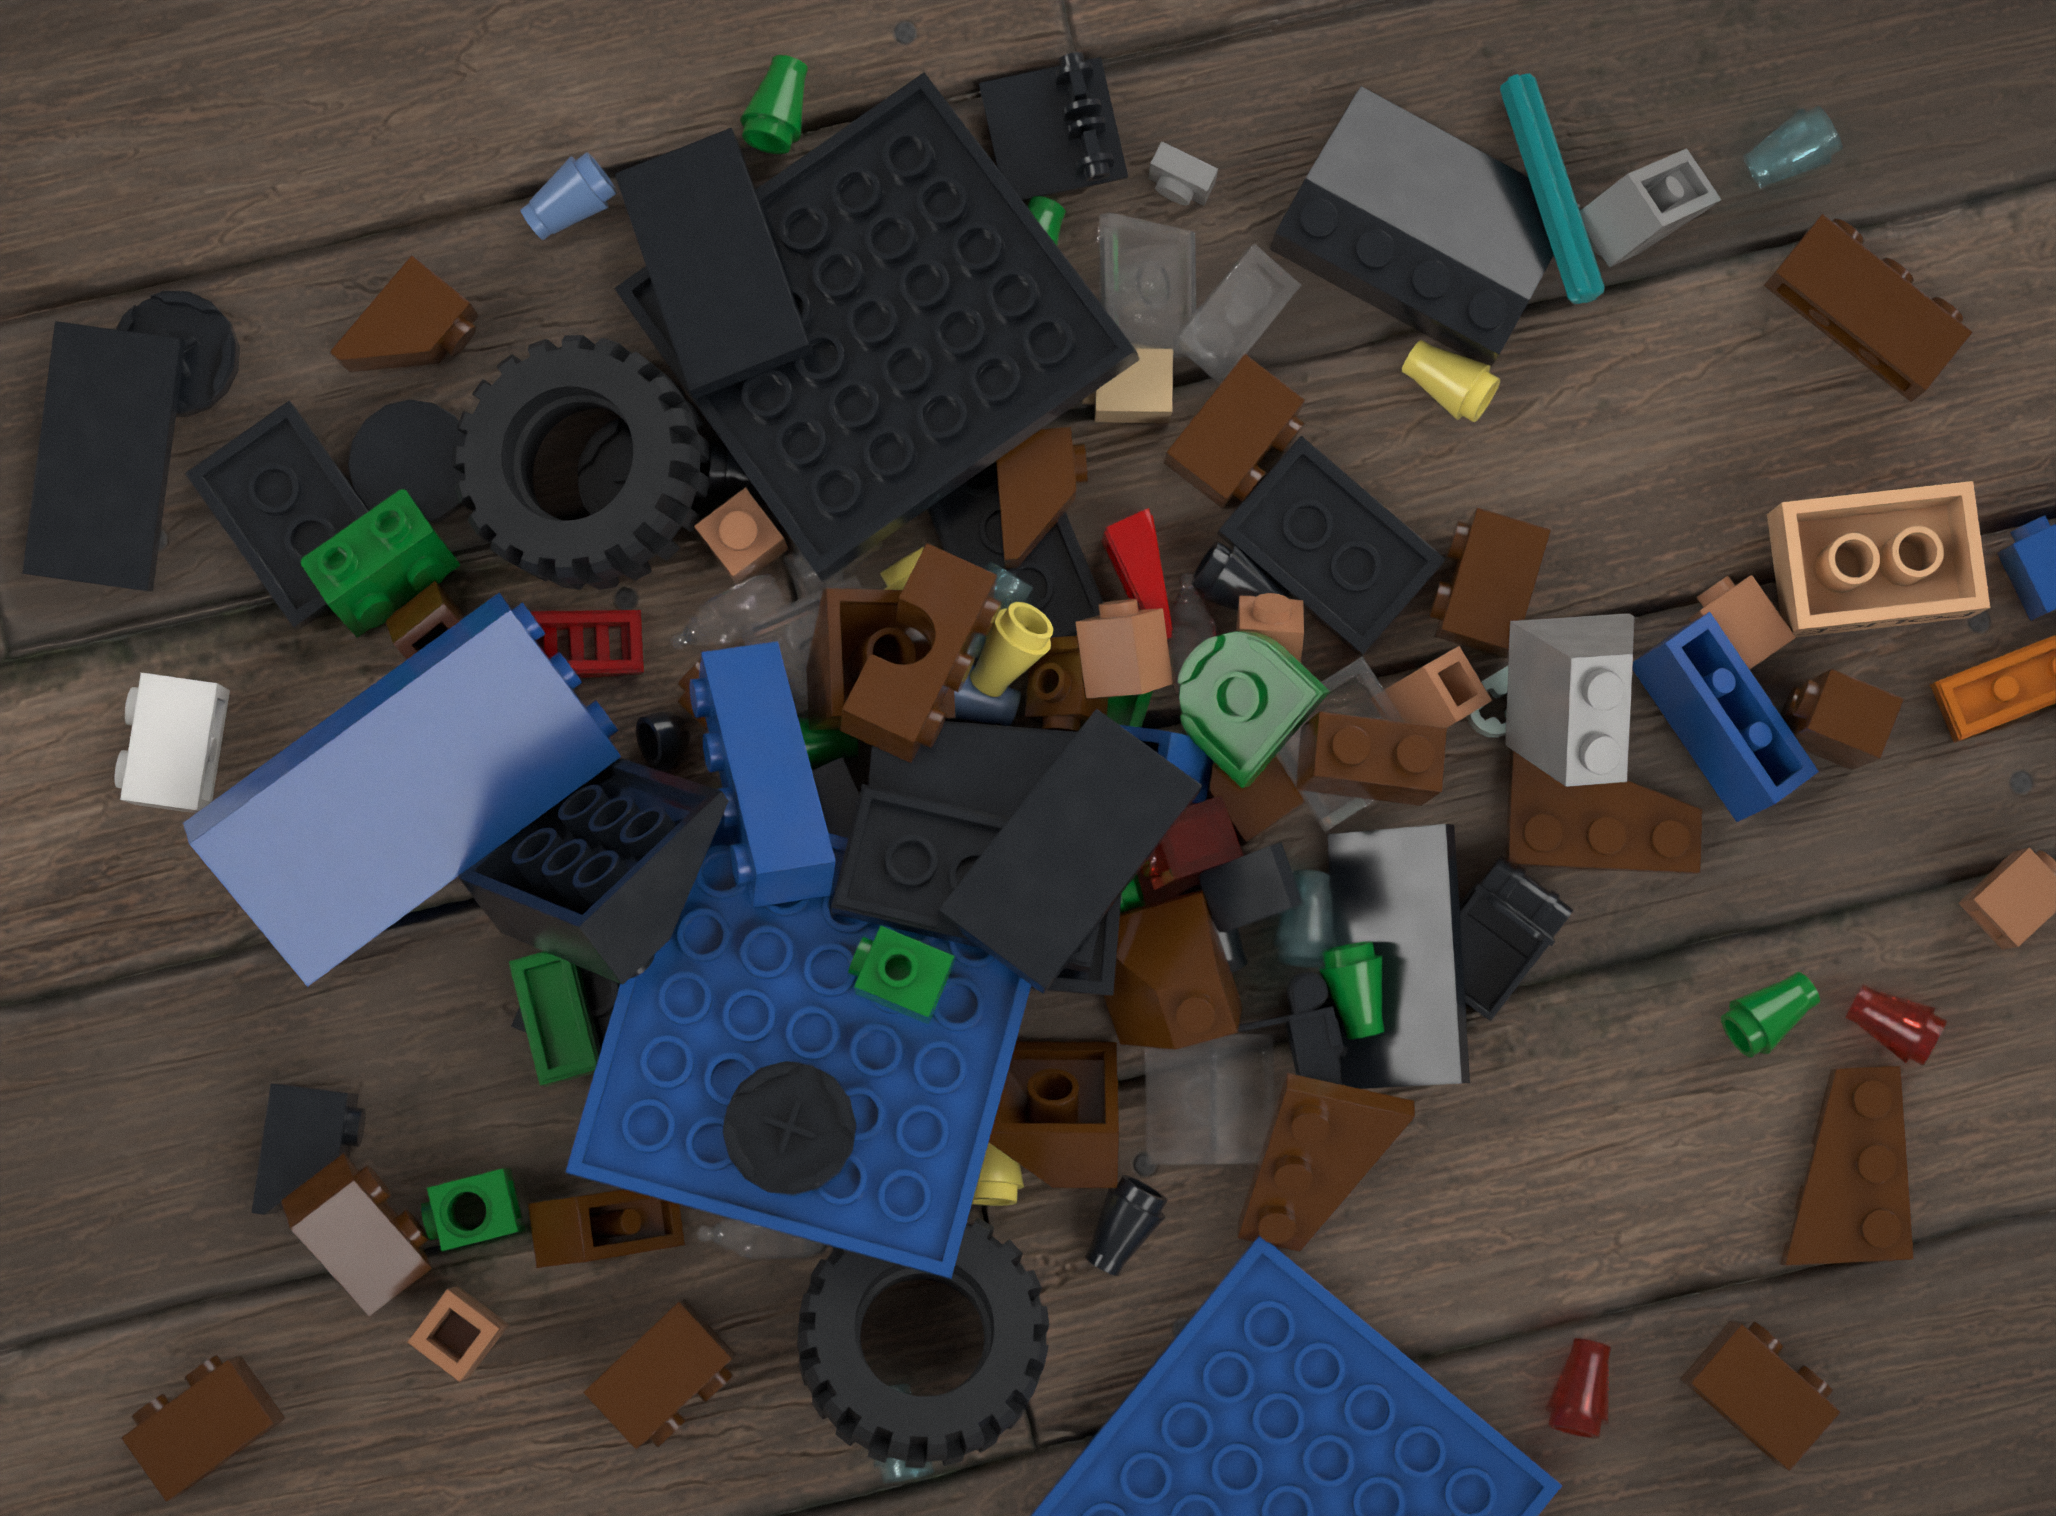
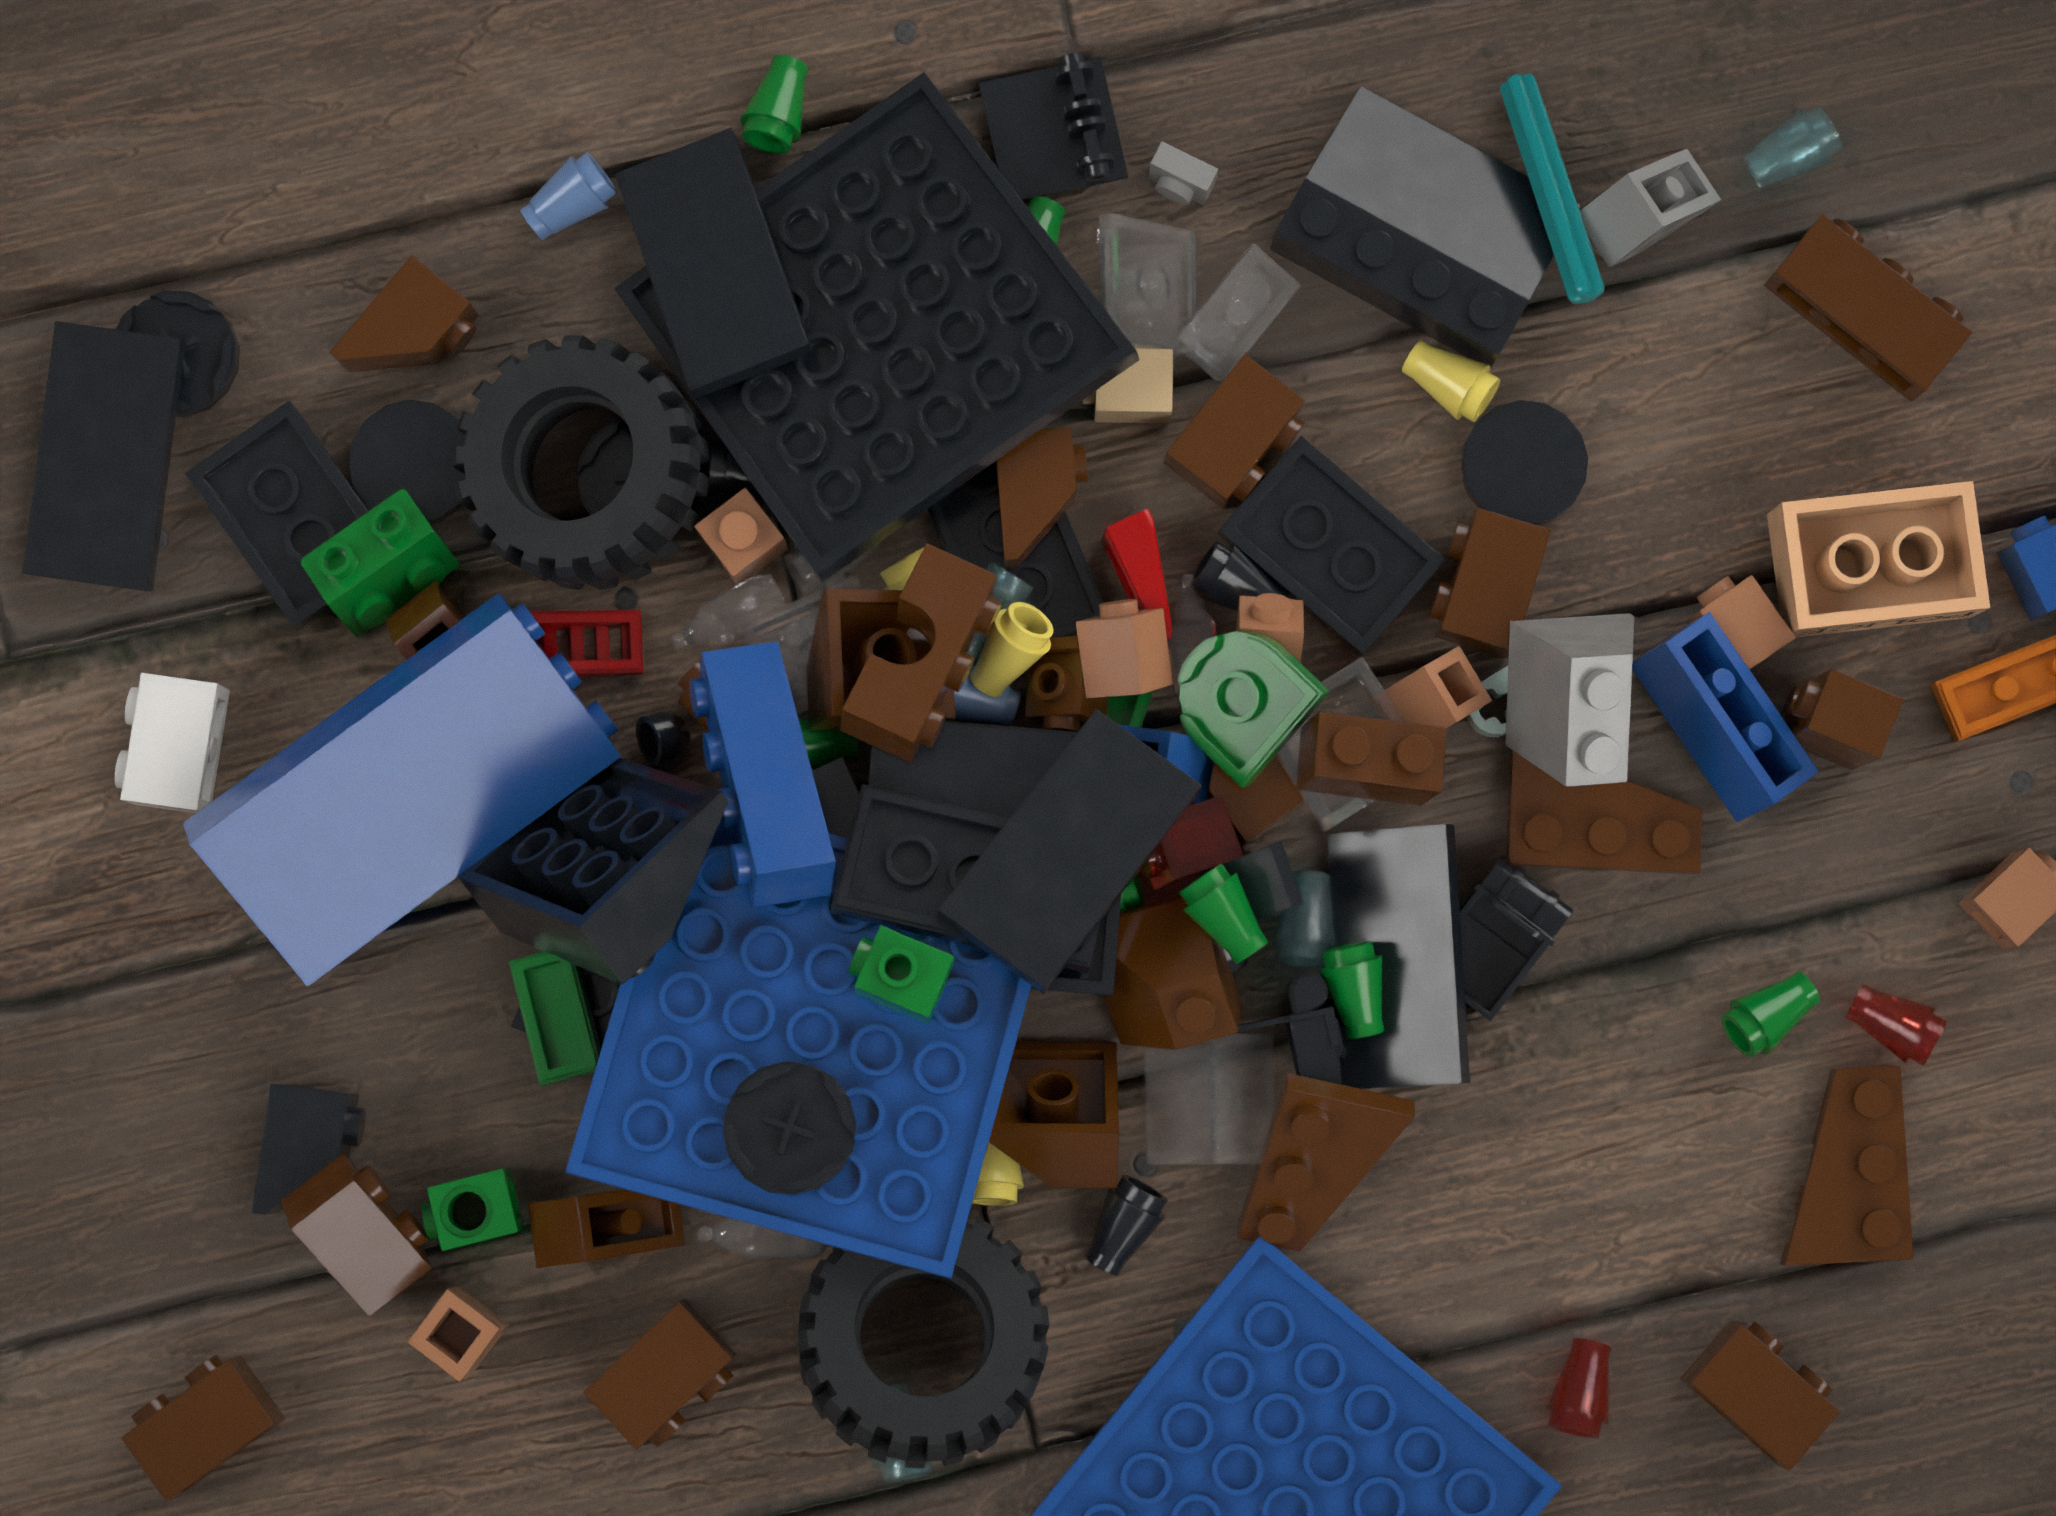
none -> green cone [1179,863,1268,964]
none -> black tile [1461,400,1588,525]

